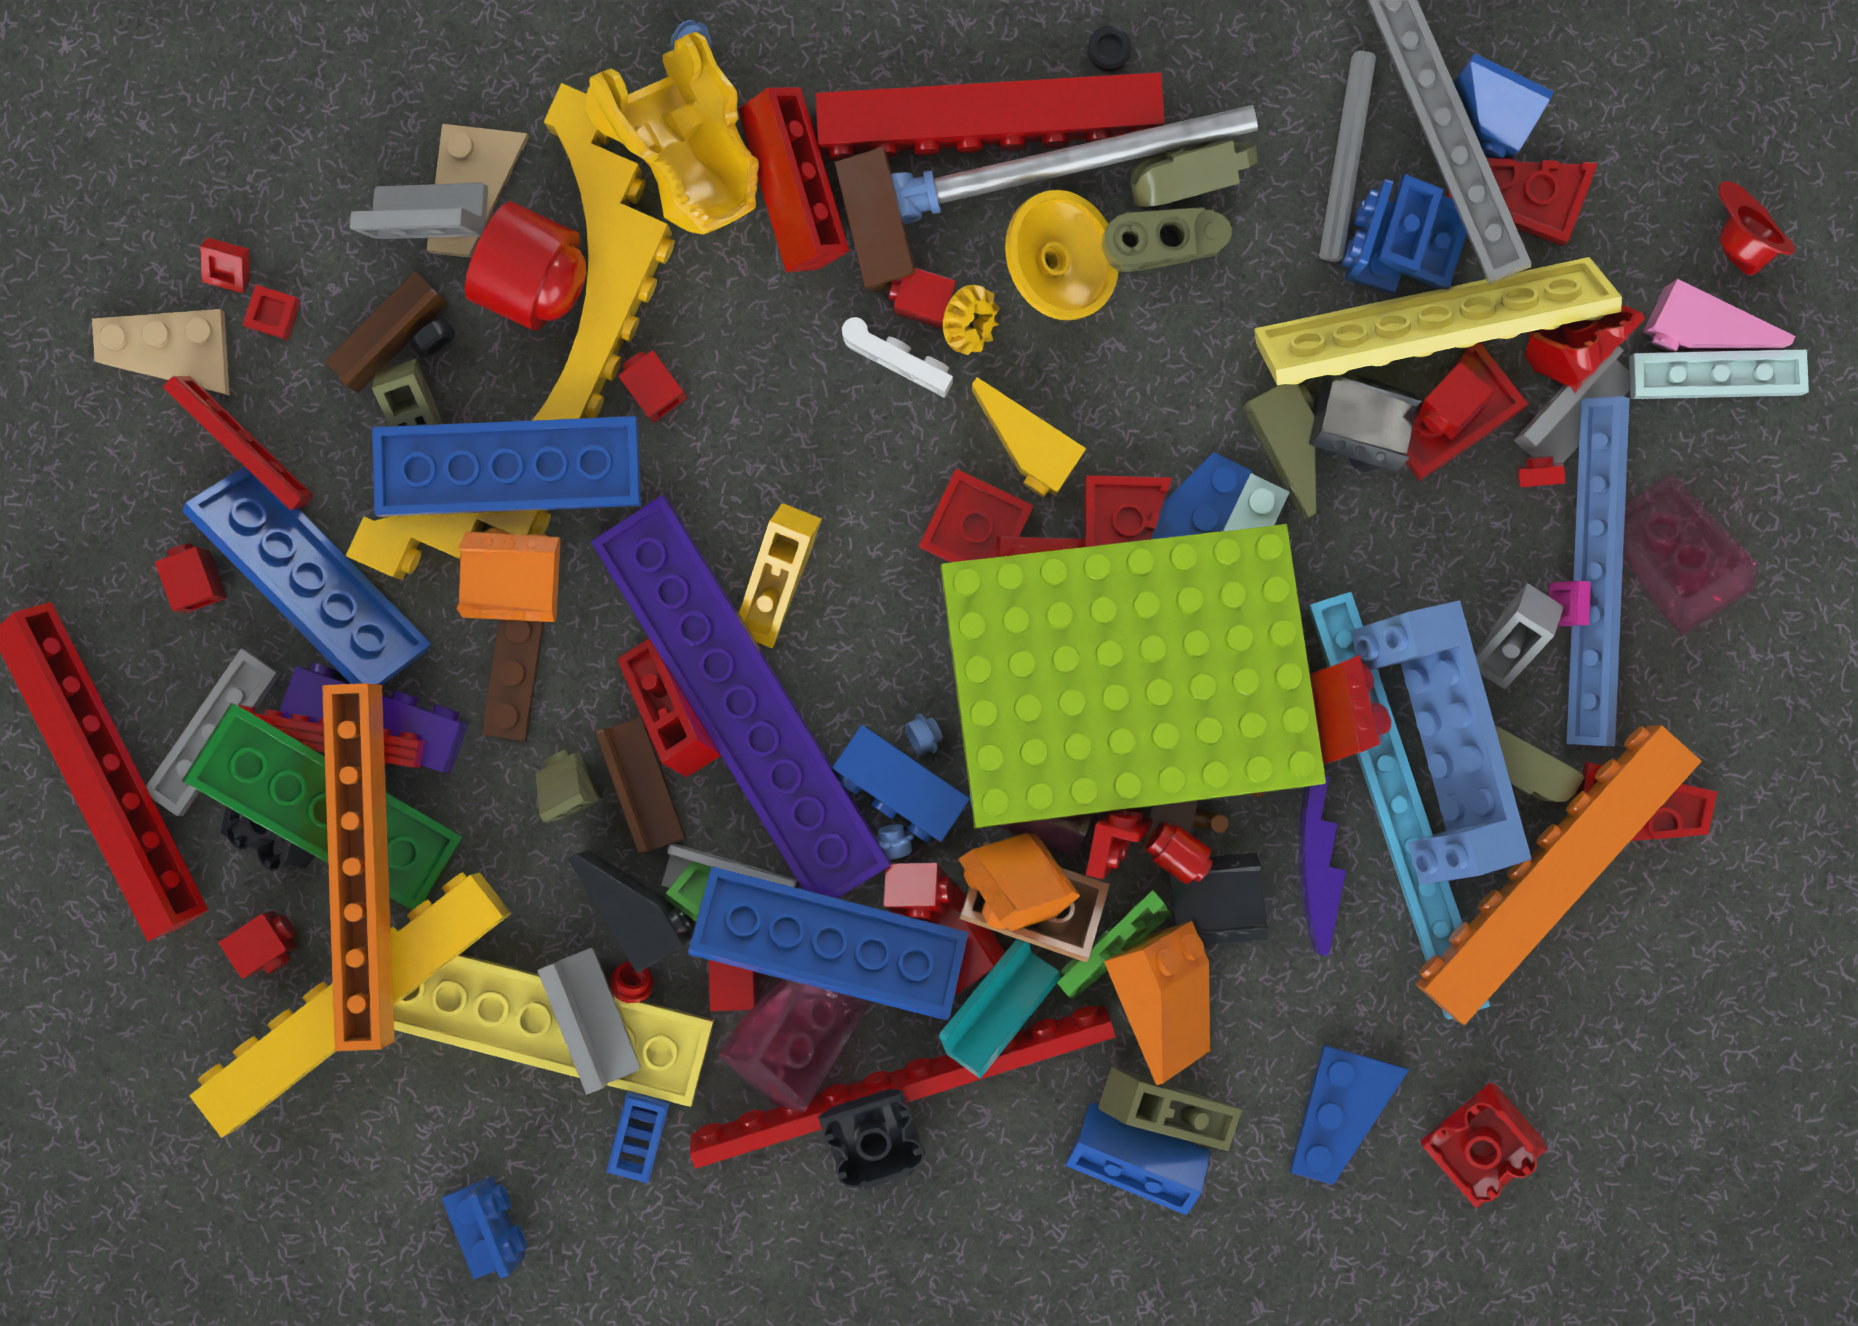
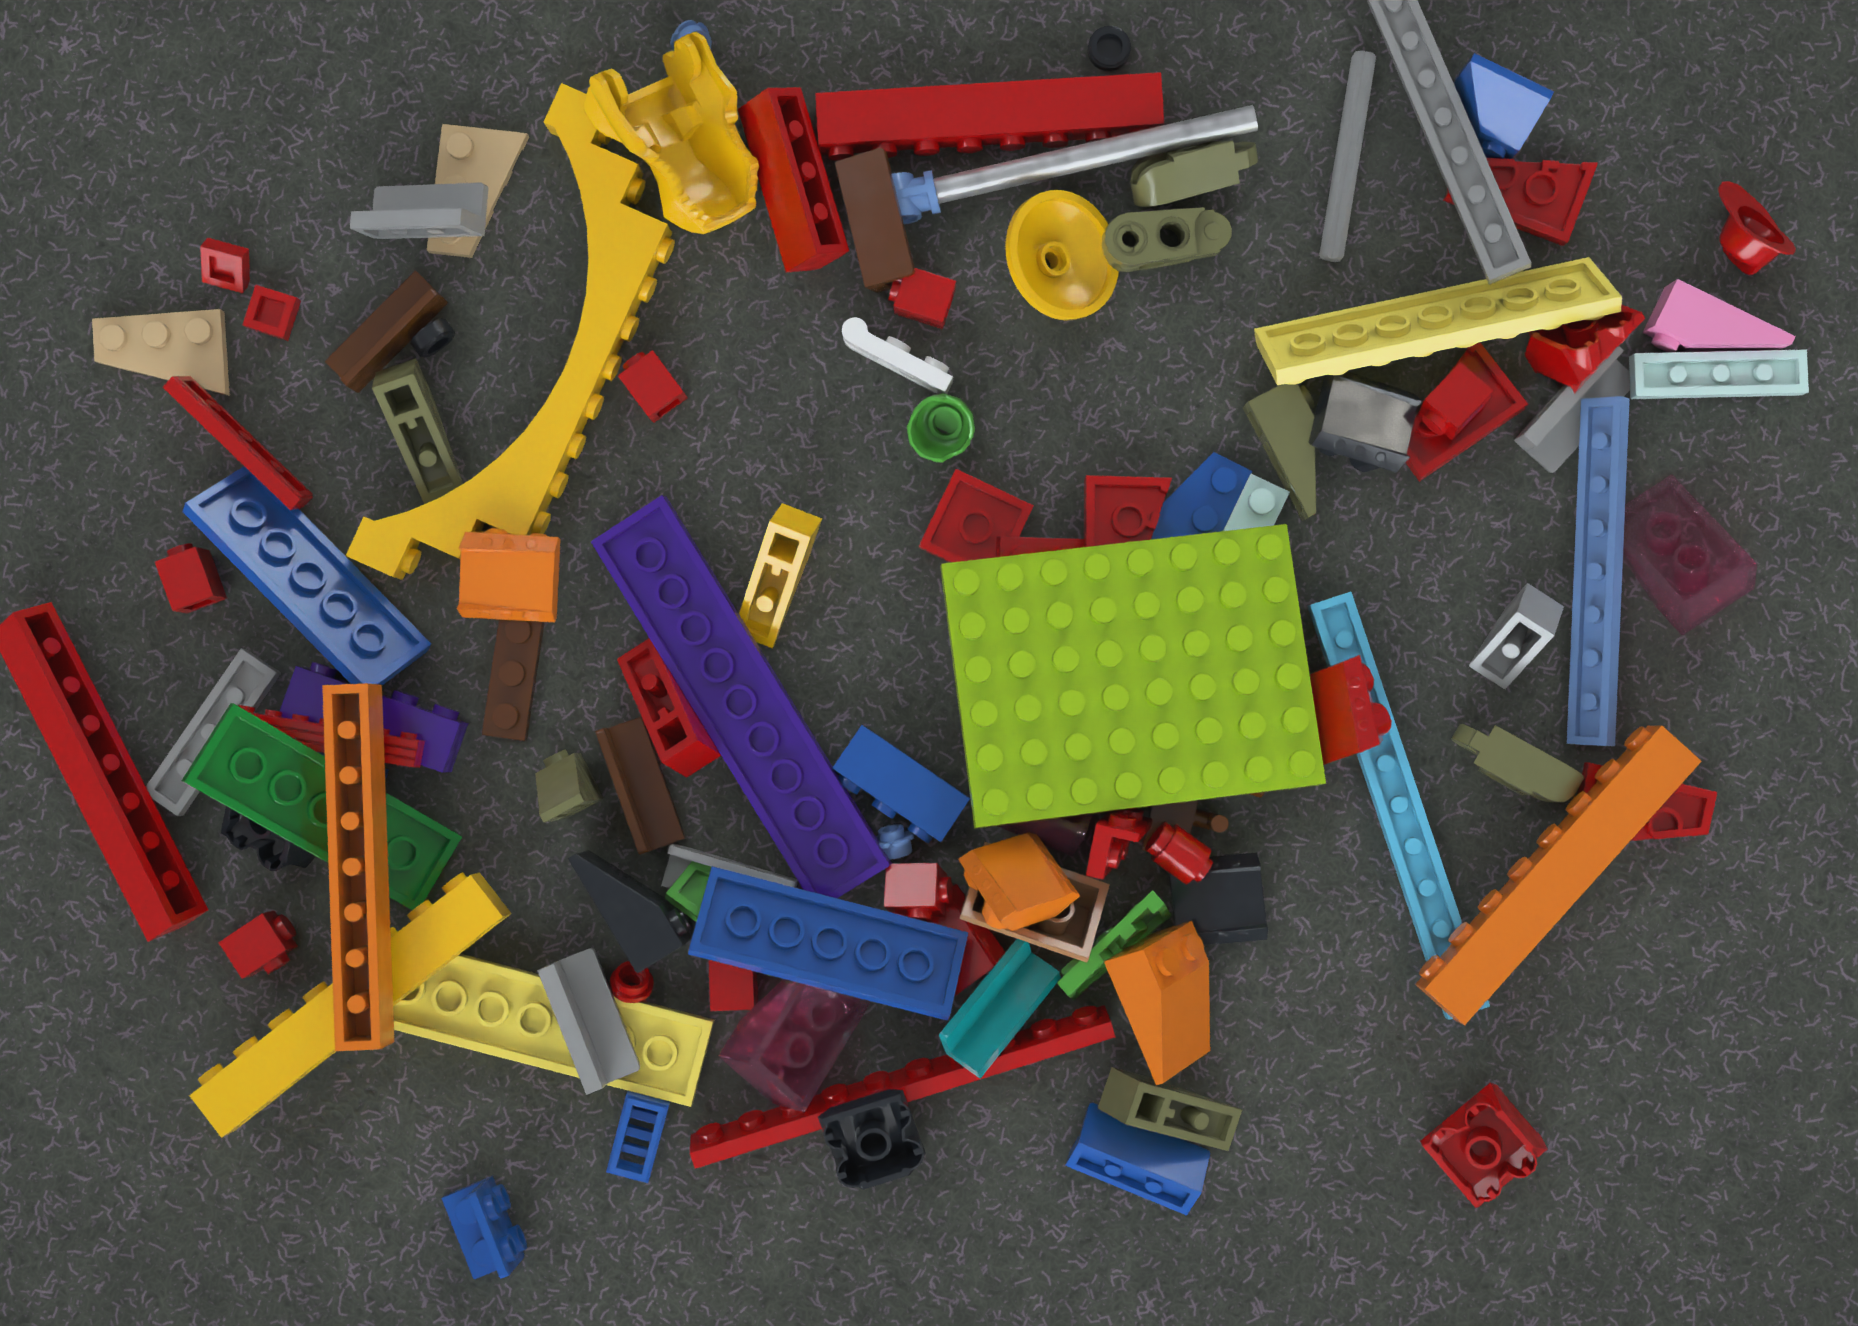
blue plate [372,416,641,517] -> none
red piece [465,201,586,331] -> none
medium blue plate [905,714,942,755] -> none
yellow gear [943,285,1000,355] -> none
yellow slope [972,377,1086,497] -> none
blue wing [1289,1044,1409,1185] -> none
dark purple slope [1298,776,1346,957] -> none
blue bracket [1341,179,1401,295] -> none
medium blue plate [1350,600,1532,885] -> none
blue slope [1377,174,1466,289] -> none
red plate [1517,456,1565,487] -> none
dark pink tile [1549,581,1591,627] -> none
none -> bright green hair [907,393,975,462]

